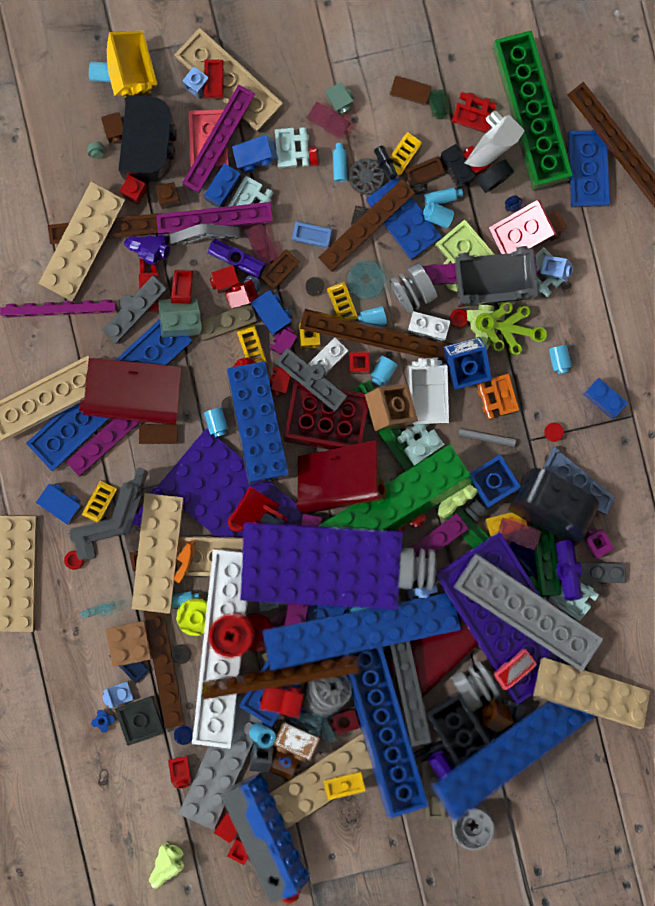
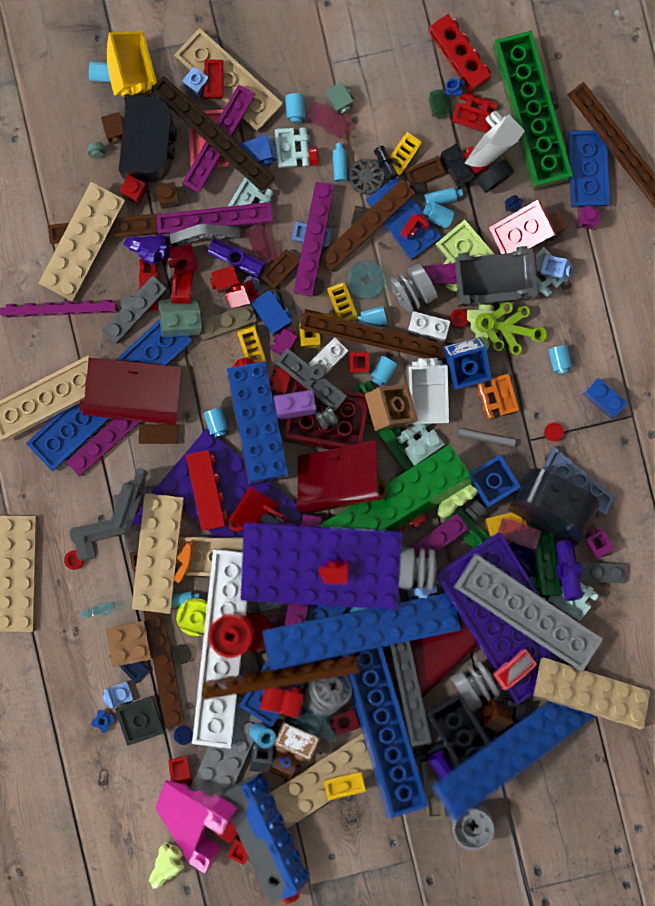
blue brick [36,483,83,525] -> none
yellow slope [82,481,117,522] -> none
blue brick [204,163,242,208] -> none
reddish brown tile [390,75,431,106] -> none
none -> dark brown tile [151,76,275,193]
none -> dark pink wedge [155,780,238,873]
none -> dark red brick [167,243,198,275]
none -> red brick [186,450,228,531]
none -> medium lavender brick [274,390,316,420]
none -> medium azure brick [285,93,306,124]
none -> magenta plate [294,182,334,297]
none -> dark grey wheel [315,406,338,431]
none -> red brick [319,560,348,584]
none -> red bracket [400,213,430,239]
none -> red brick [428,14,491,93]
none -> blue plate [445,78,465,96]
none -> magenta brick [576,206,601,230]

